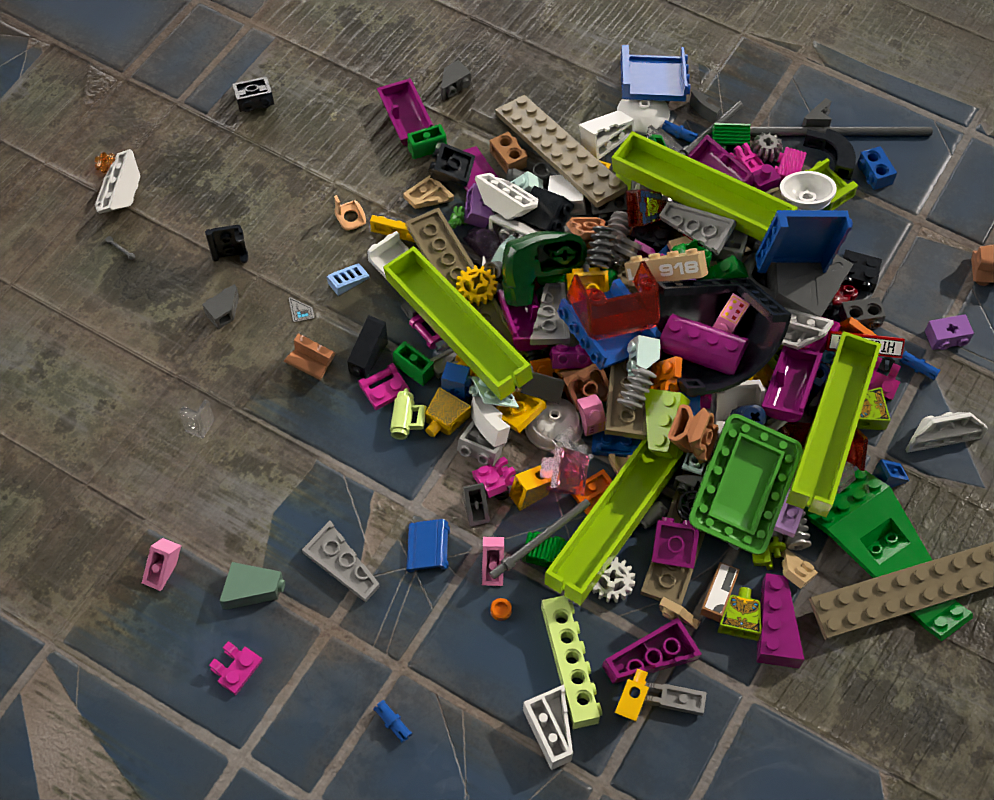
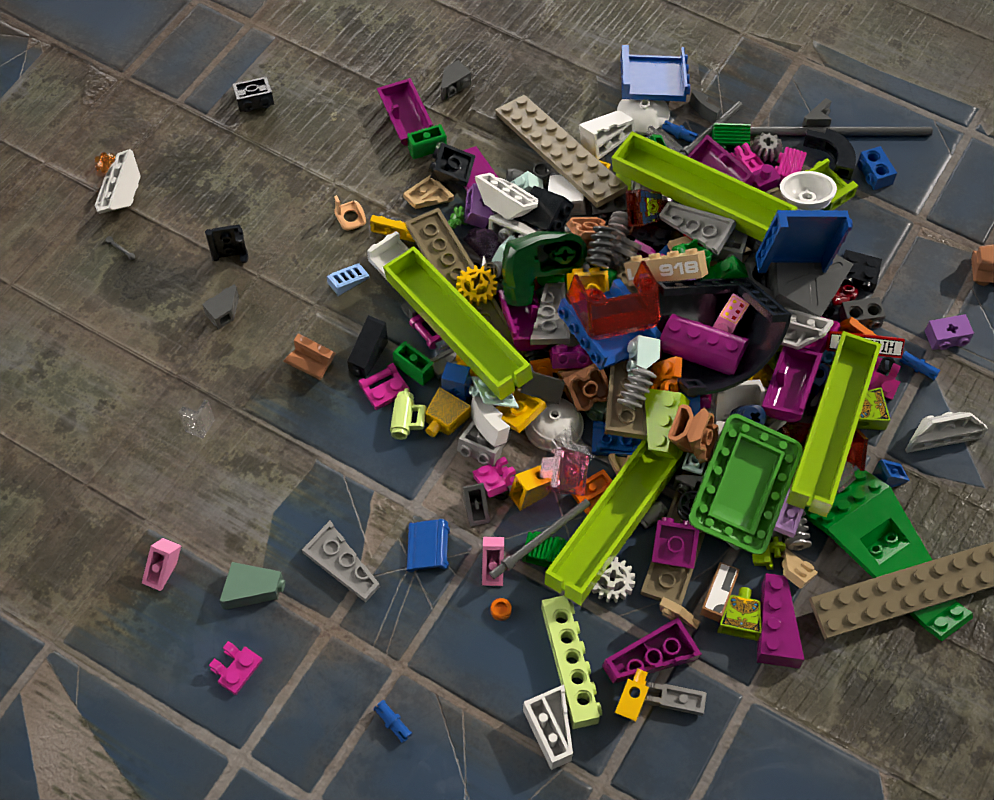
light grey sticker [289,297,314,322] -> none
medium nougat brick [490,132,528,174] -> none
bright pink slope [577,394,606,436] -> none

